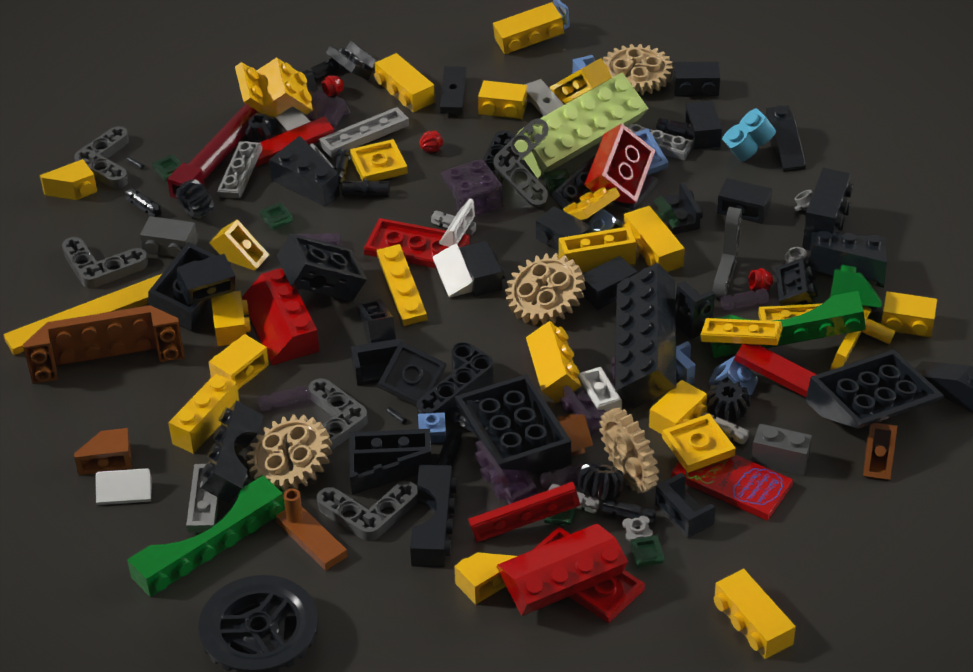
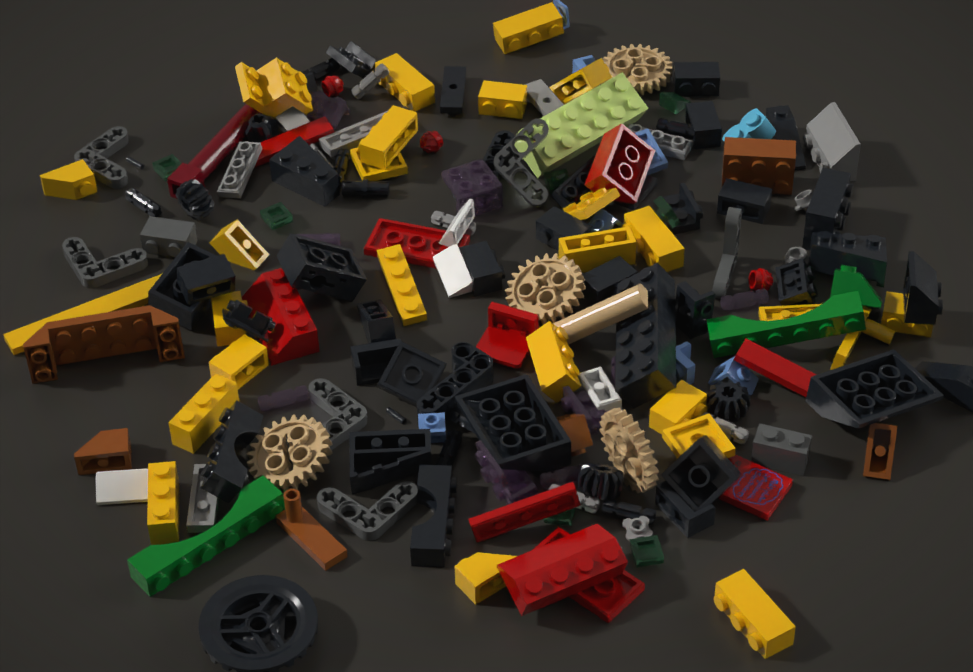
yellow tile [701,318,782,345] -> none
none -> yellow brick [147,461,179,545]
none -> black hinge [222,300,276,342]
none -> light grey axle [351,63,389,99]
none -> yellow brick [358,105,418,170]
none -> red bracket [476,302,539,368]
none -> tan brick [553,284,648,345]
none -> clear green slope [659,92,691,114]
none -> black slope [661,435,743,512]
none -> dark orange brick [721,137,796,195]
none -> light grey slope [803,102,861,181]
none -> black slope [903,251,943,325]

